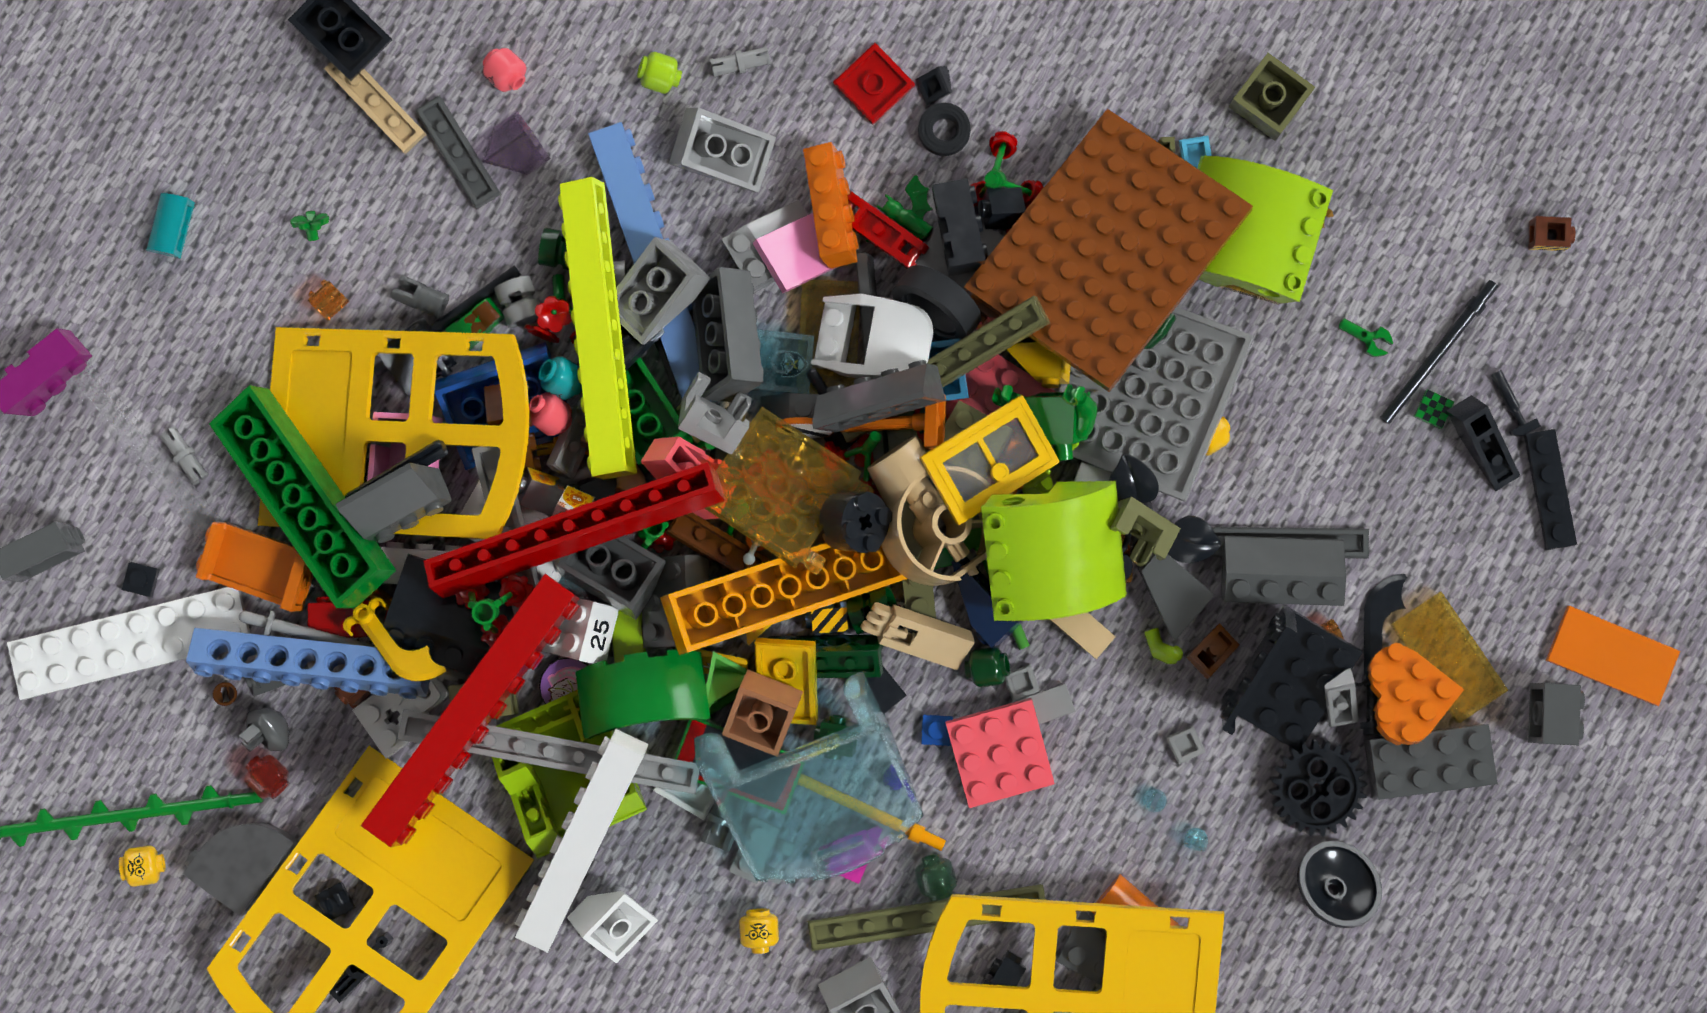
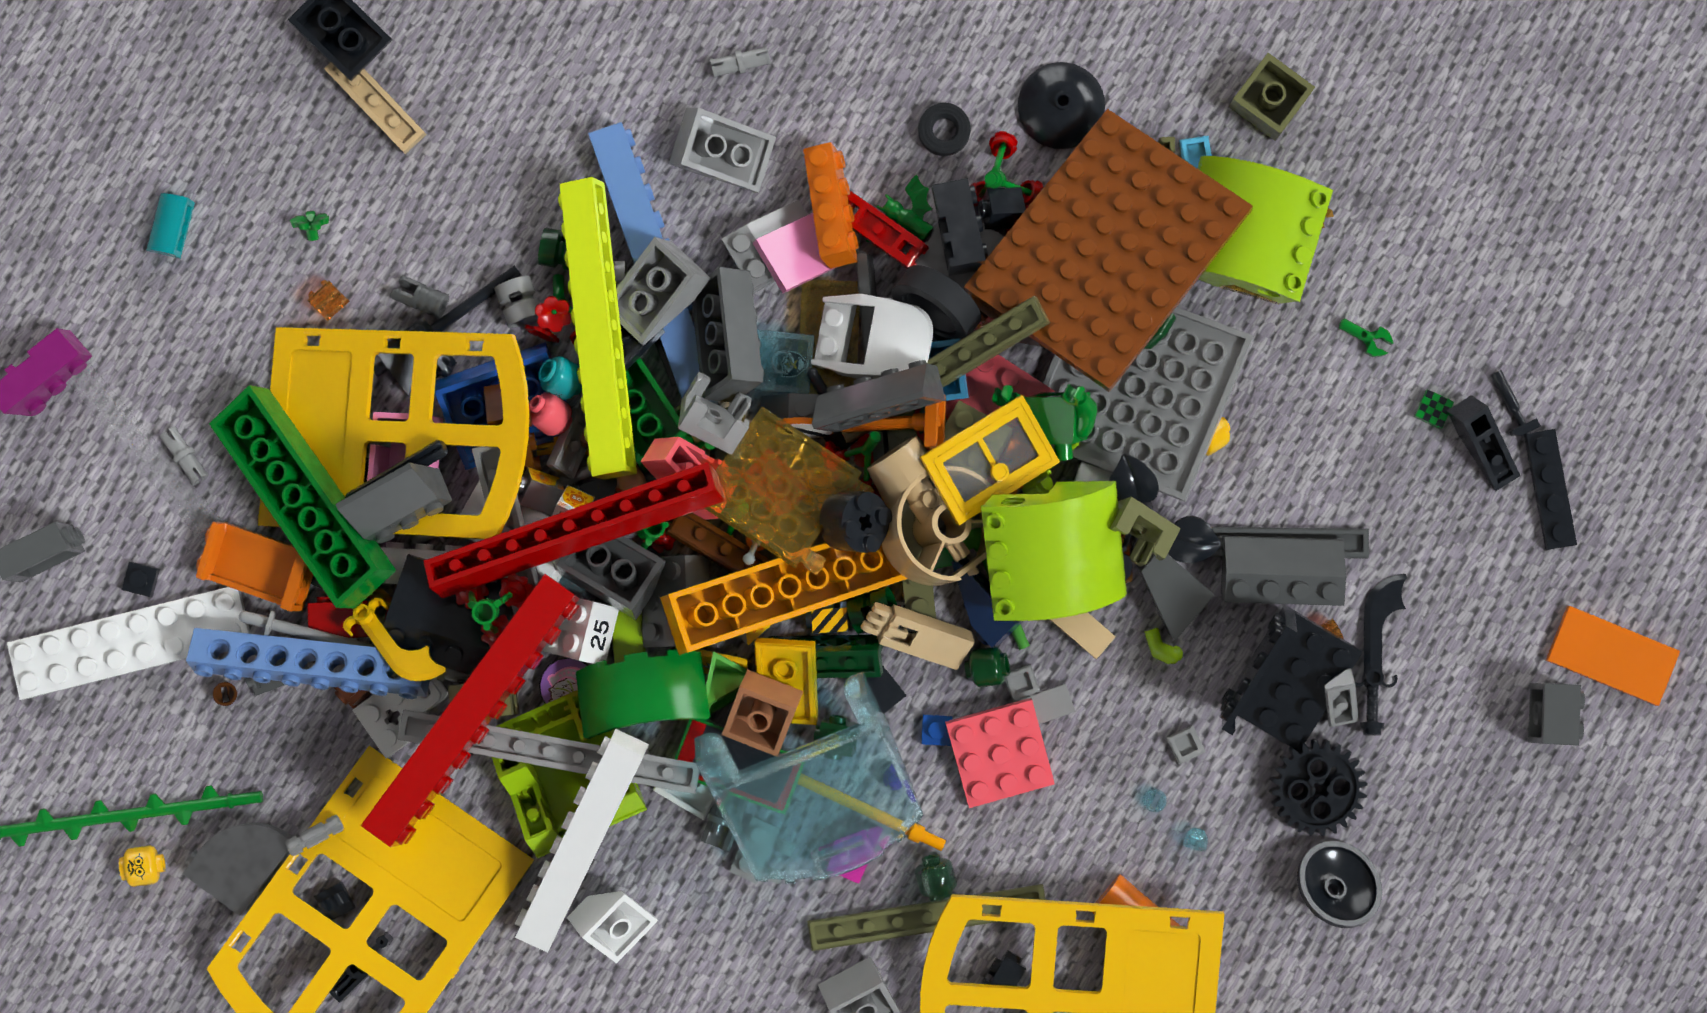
dark grey piece [239,708,289,752] -> none
clear red head [244,755,290,799] -> none
dark grey tile [415,95,501,209] -> none
leg [445,298,504,349] -> none
clear purple slope [482,111,551,175] -> none
coral head [483,48,526,92] -> none
lime head [637,52,682,94] -> none
yellow head [739,908,779,954] -> none
red tile [833,43,915,125] -> none
black slope [915,66,952,106] -> none
yellow slope [1007,342,1071,389] -> none
dark grey wing [1056,911,1106,986] -> none
reddish brown slope [1186,623,1240,679] -> none
dark grey brick [1364,724,1498,800] -> none
orange plate [1367,643,1464,745] -> none
black bar [1380,280,1499,424] -> none
clear yellow plate [1390,591,1509,723] -> none
copper brick [1528,216,1576,251] -> none
none -> light grey axle [285,815,344,856]
none -> black dish [1018,62,1105,149]

